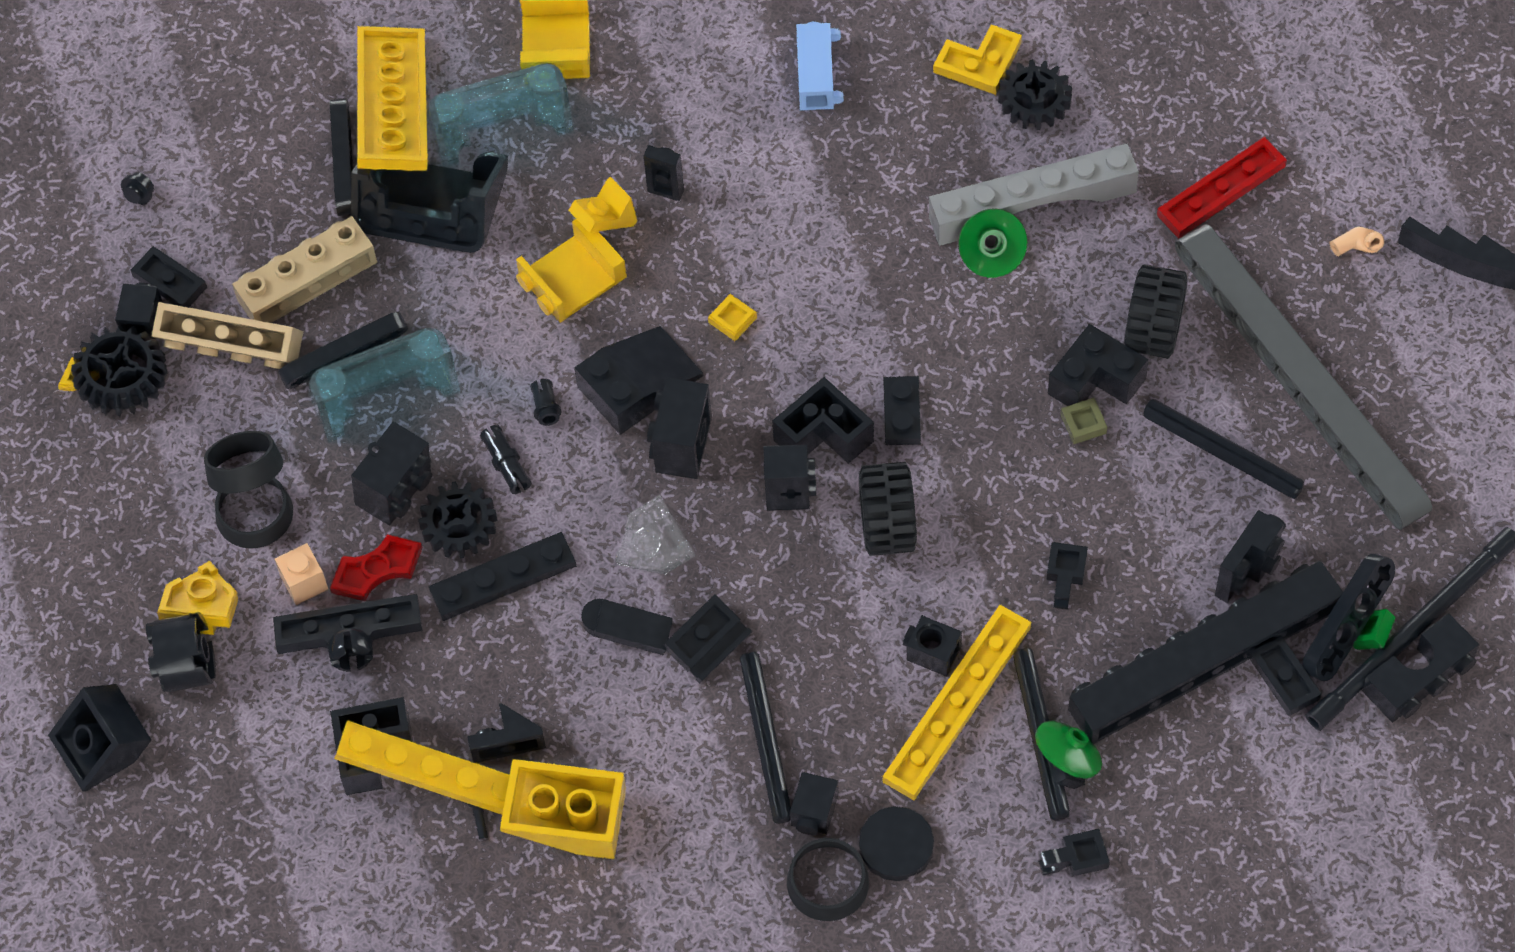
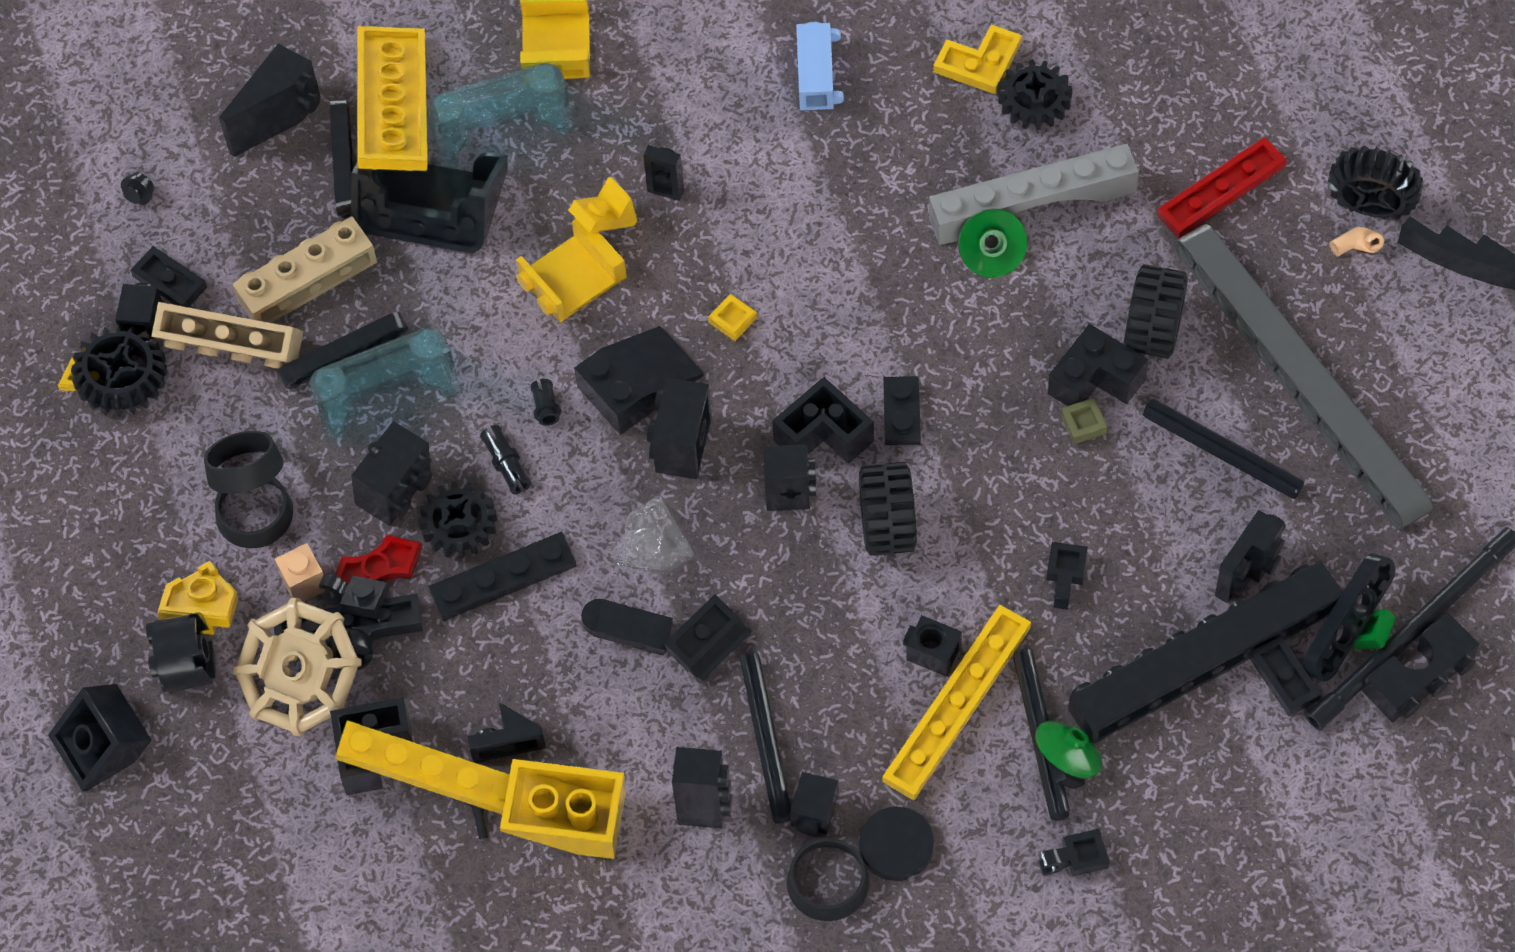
none -> black slope [219,44,321,157]
none -> tan plate [232,598,362,736]
none -> black plate [319,574,389,619]
none -> black brick [672,747,733,829]
none -> black gear [1328,146,1423,220]

